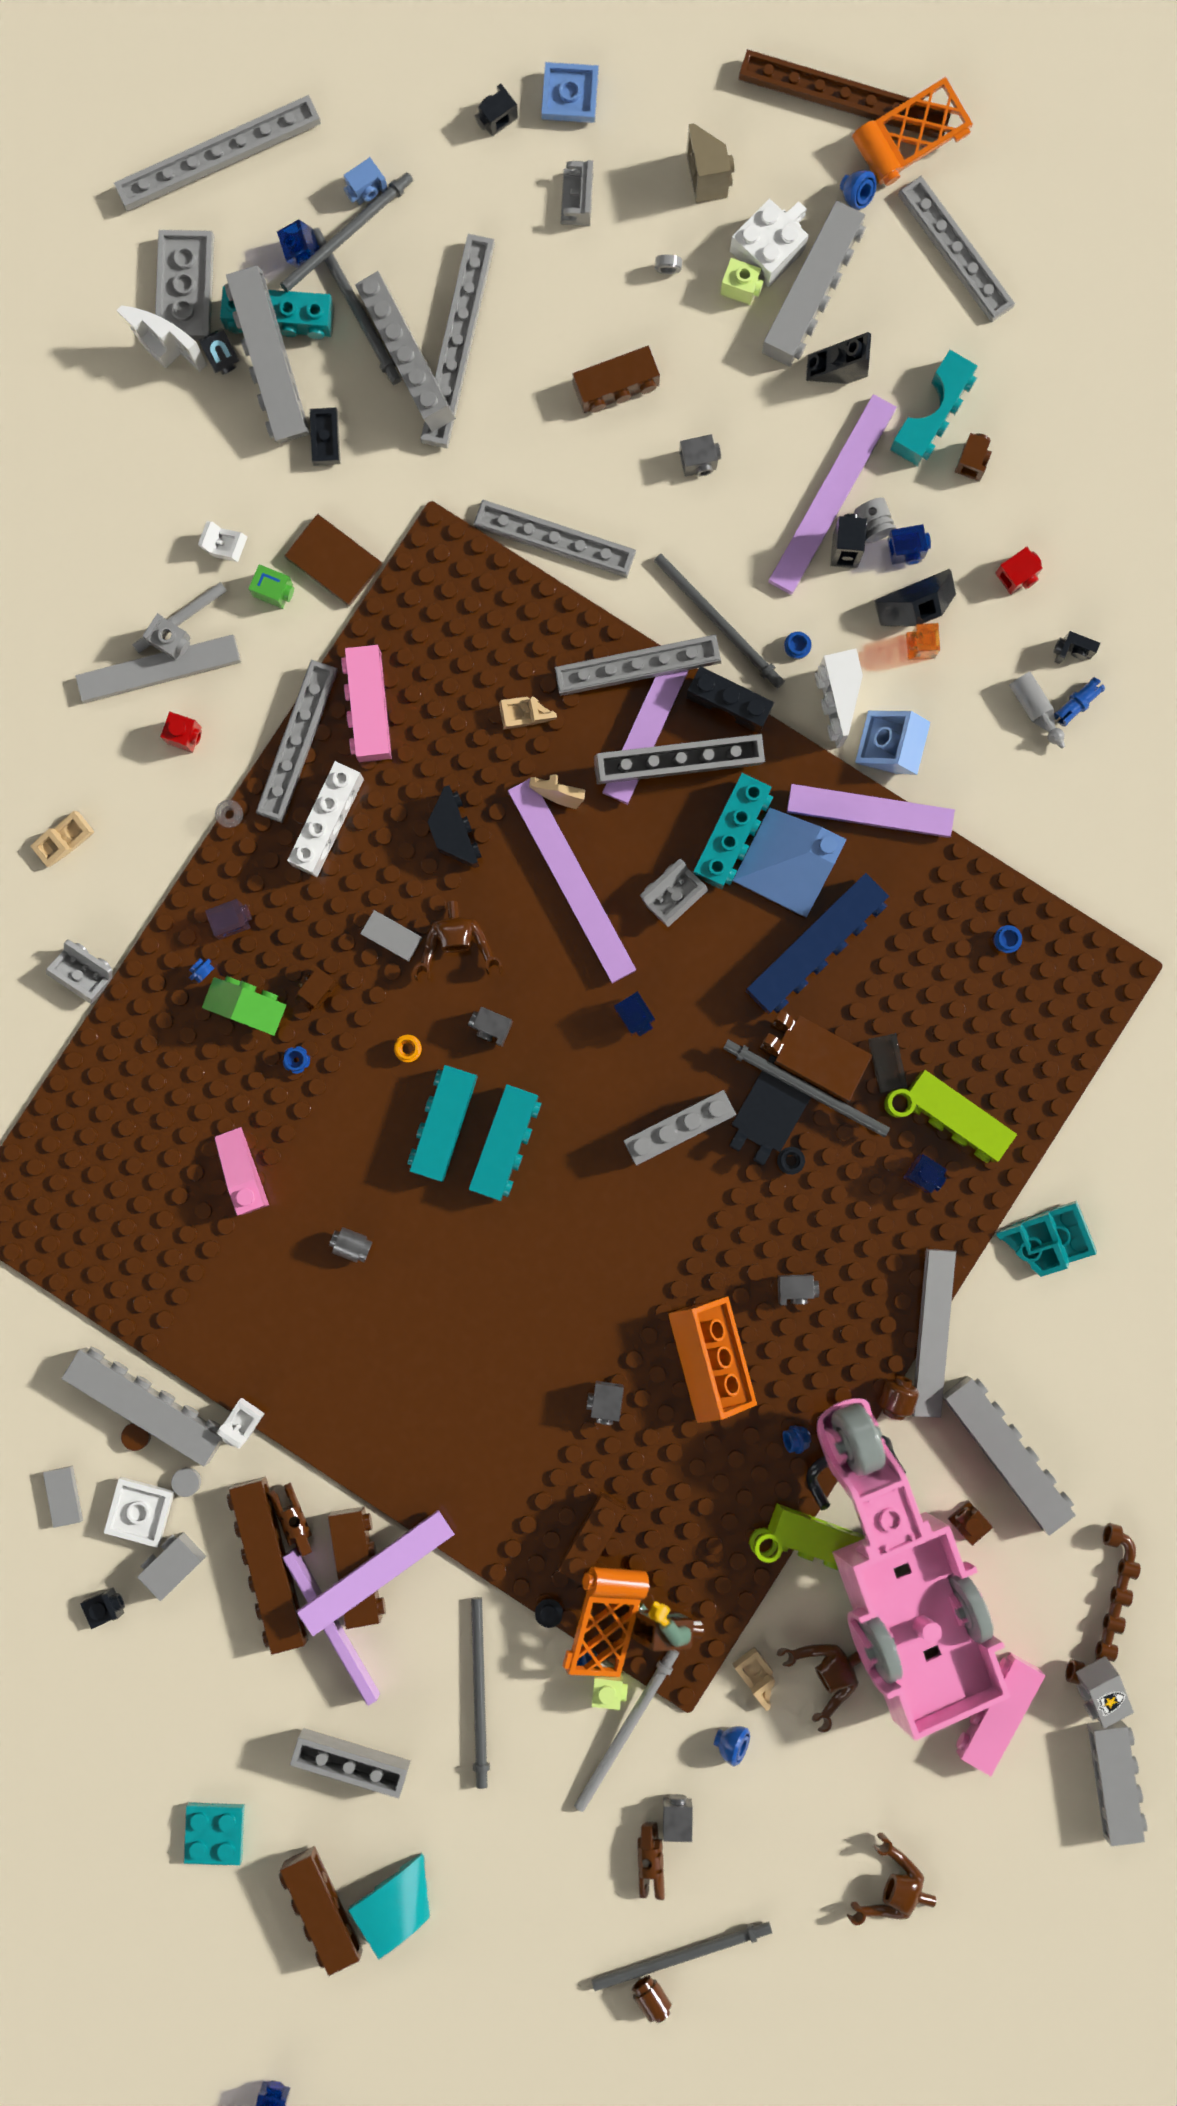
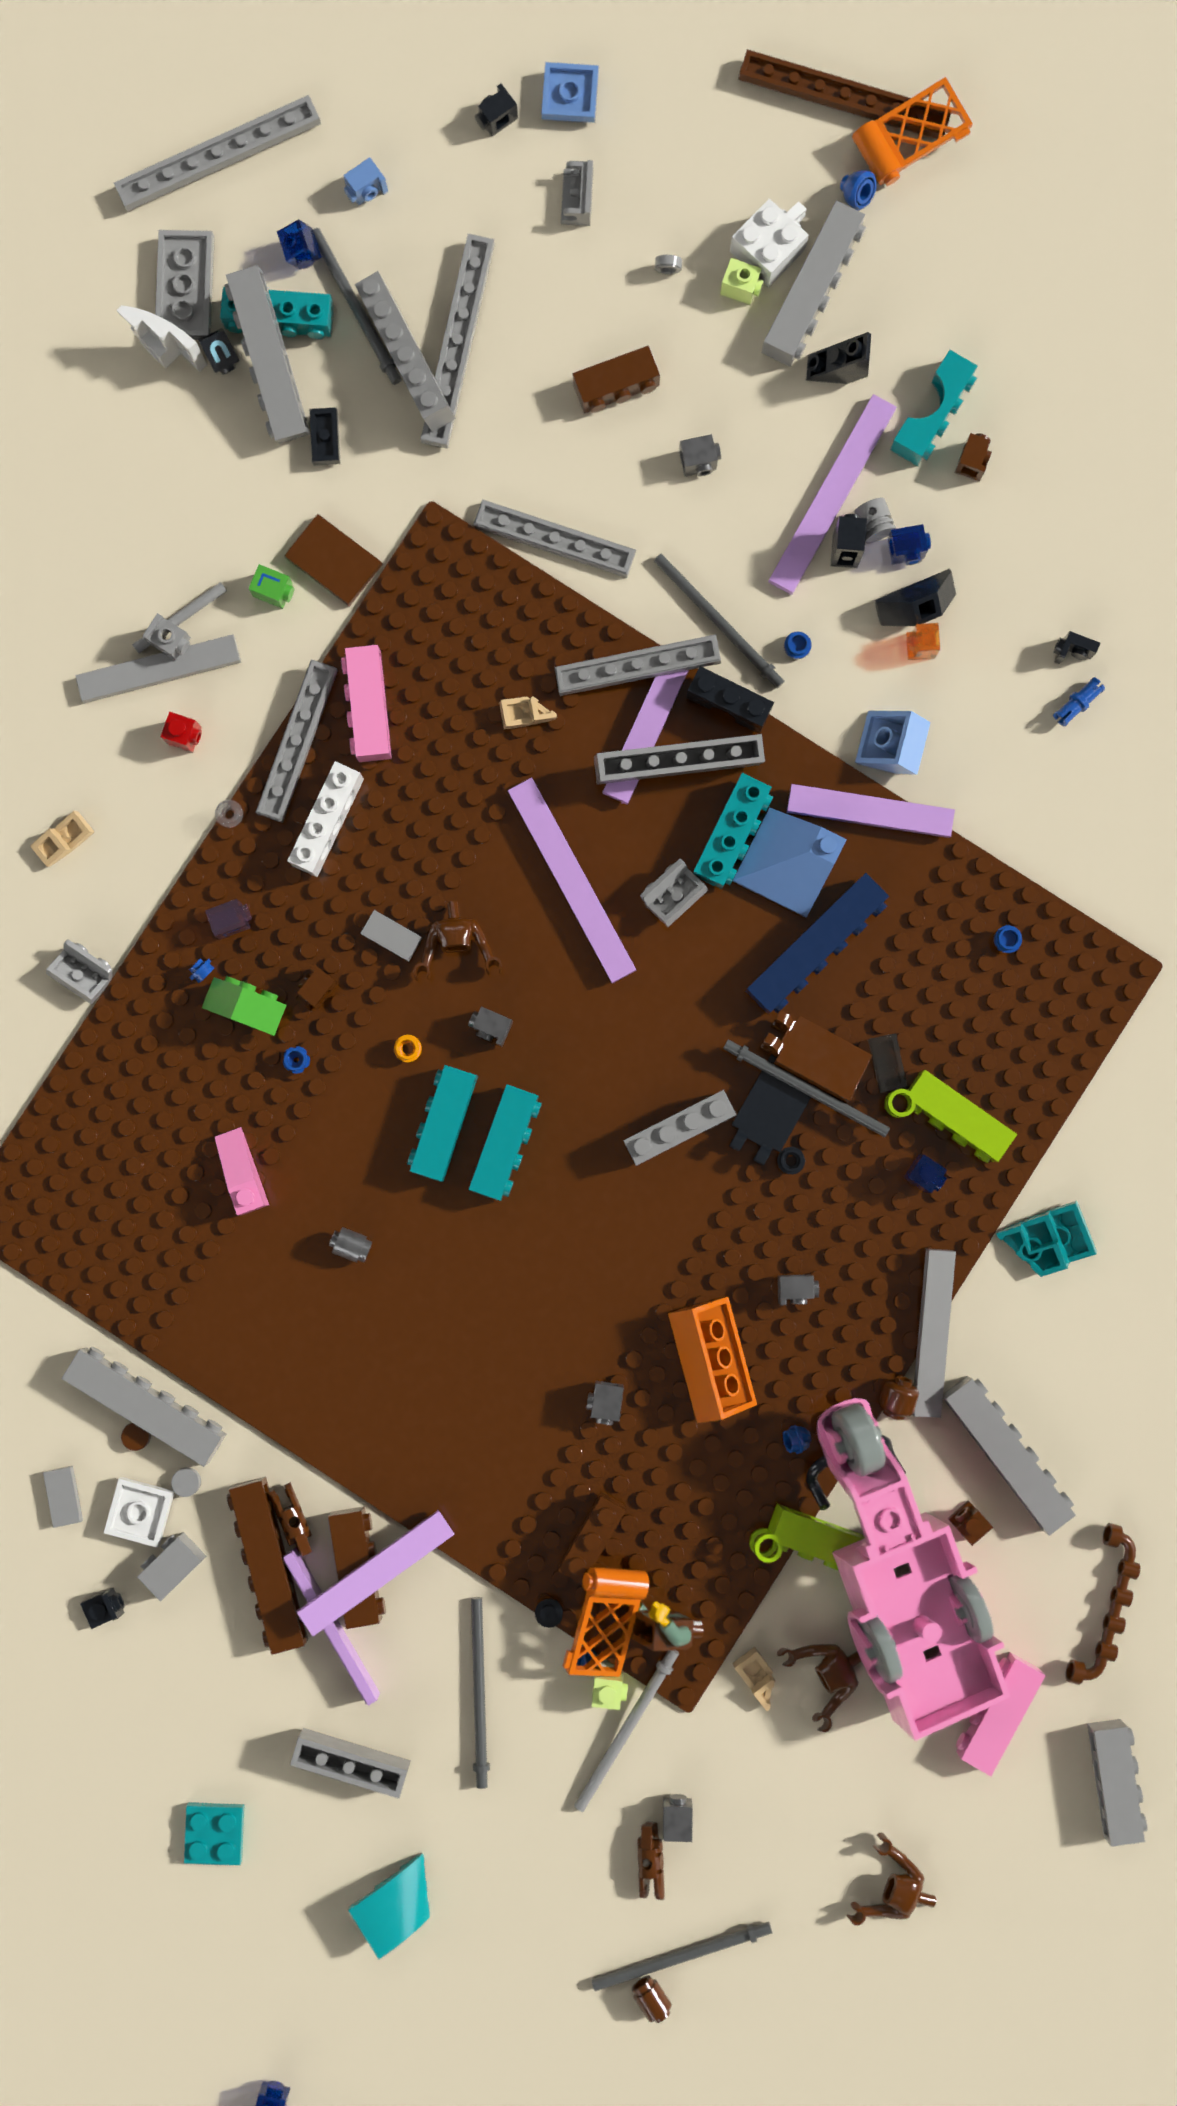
white bracket [198,521,247,562] -> none
white bracket [217,1398,265,1448] -> none
reddish brown brick [279,1846,363,1976] -> none
dark grey bar [280,172,413,293] -> none
black slope [428,785,482,868] -> none
tan slope [529,774,585,809] -> none
clear blue brick [614,991,655,1037] -> none
dark tan slope [686,123,735,203] -> none
blue brick [714,1726,750,1767] -> none
white slope [815,648,863,748] -> none
light grey tile [898,176,1015,323] -> none
red brick [995,547,1043,595] -> none
light grey wheel [1009,672,1065,749] -> none
light grey brick [1076,1656,1134,1729] -> none

